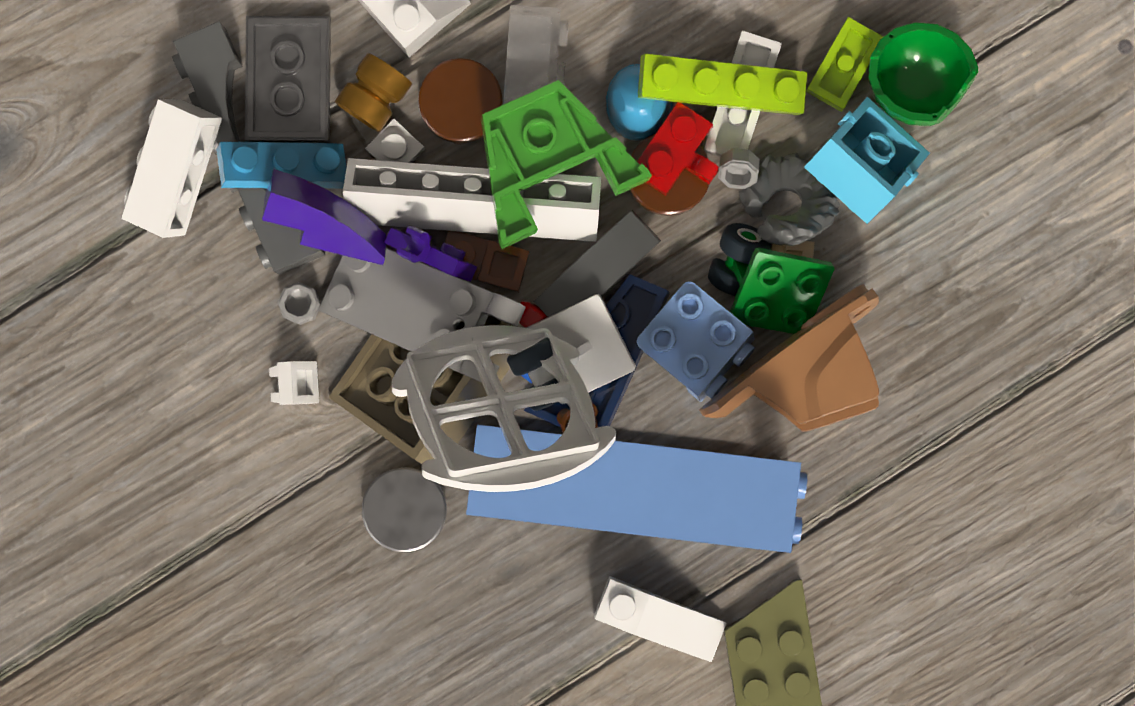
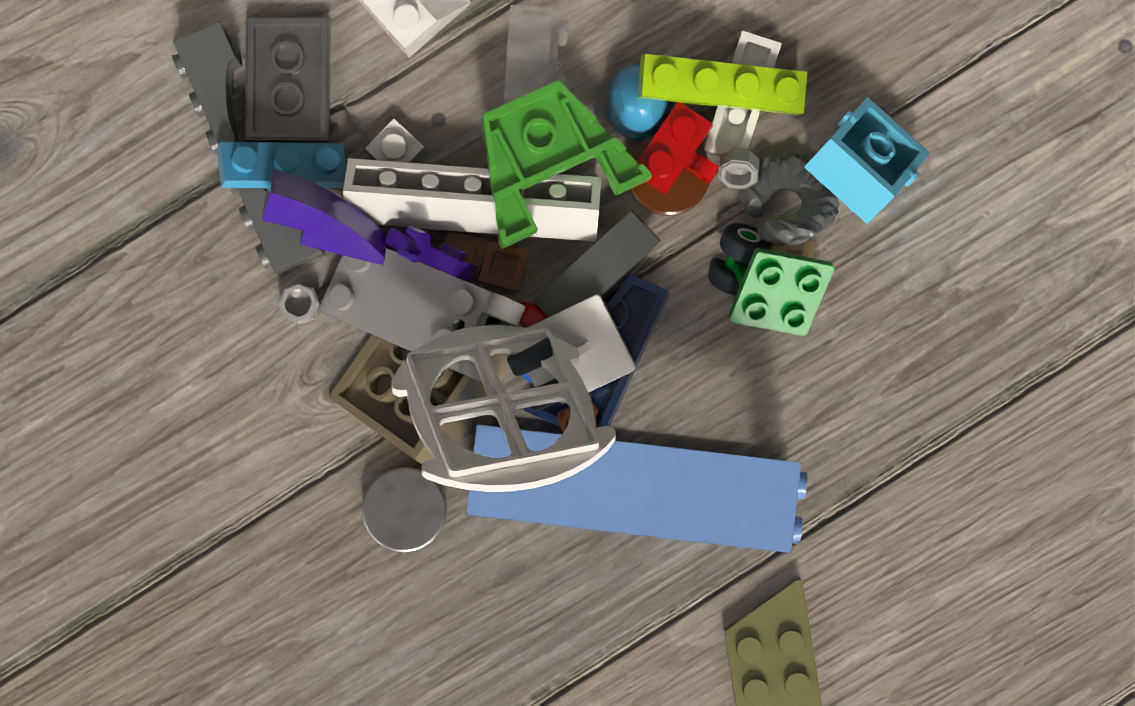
white brick [121,99,222,238] -> none
white tile [269,361,319,405] -> none
pearl gold wheel [334,53,412,133] -> none
reddish brown tile [419,58,503,145] -> none
white slope [594,576,727,662] -> none
light blue bracket [637,282,755,402] -> none
medium nougat piece [699,284,879,432] -> none
lime plate [806,17,884,112] -> none
green cylinder [869,22,978,126] -> none

